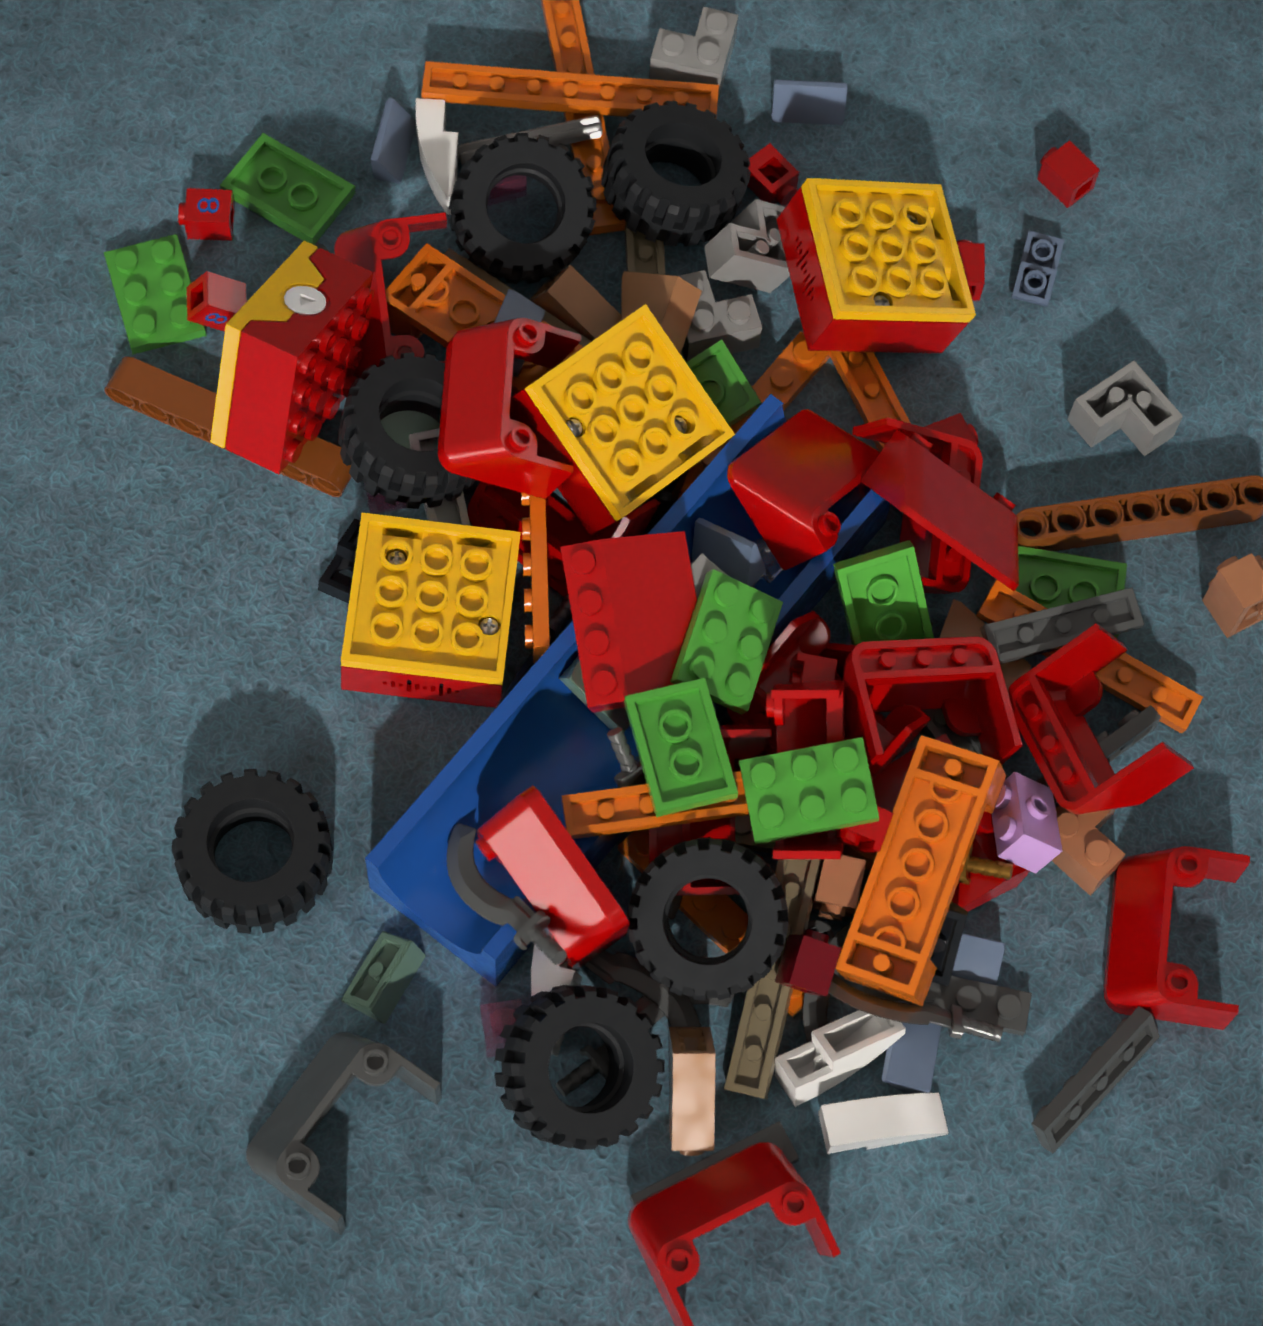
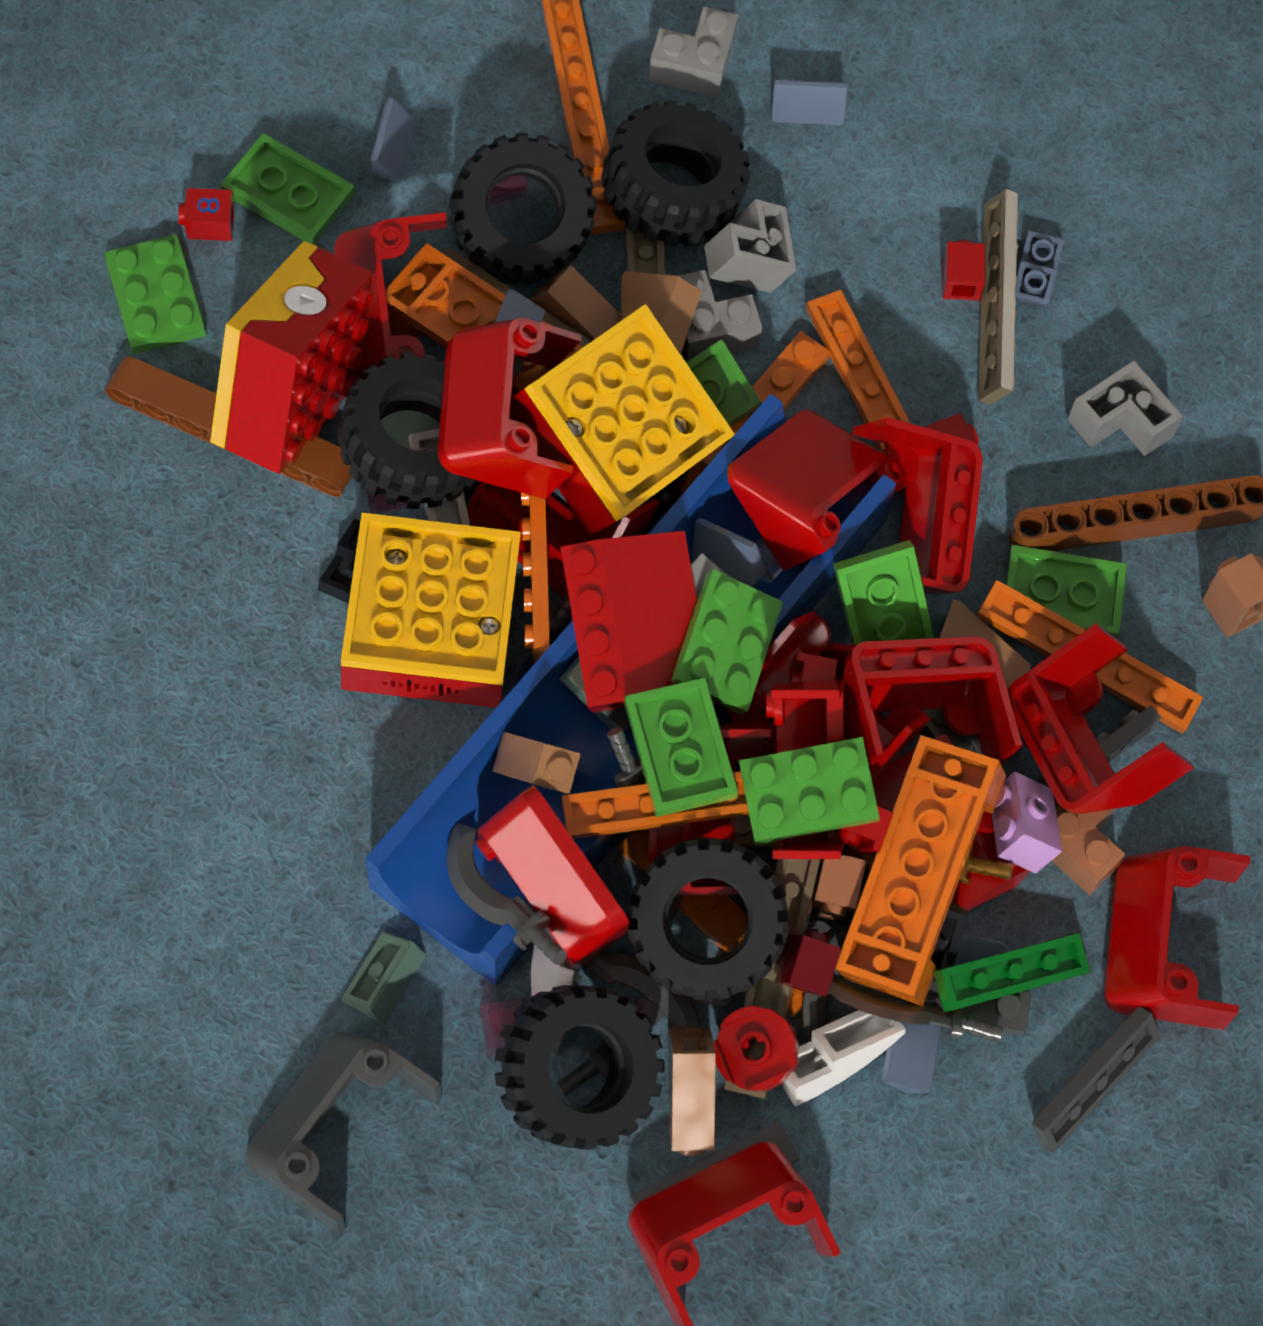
black tyre [172,769,333,934] -> none
red brick [187,271,247,332] -> none
white slope [416,98,458,215] -> none
orange plate [422,61,719,119] -> none
light grey axle [458,115,602,165] -> none
red brick [748,143,799,206] -> none
yellow piece [776,178,976,353] -> none
white slope [818,1093,948,1154] -> none
red windscreen [861,430,1019,592] -> none
dark grey plate [980,587,1144,664] -> none
red brick [1037,140,1100,208] -> none
none -> medium nougat slope [492,732,581,794]
none -> red plate [714,1006,799,1092]
none -> green plate [933,933,1090,1012]
none -> dark tan plate [978,189,1019,405]

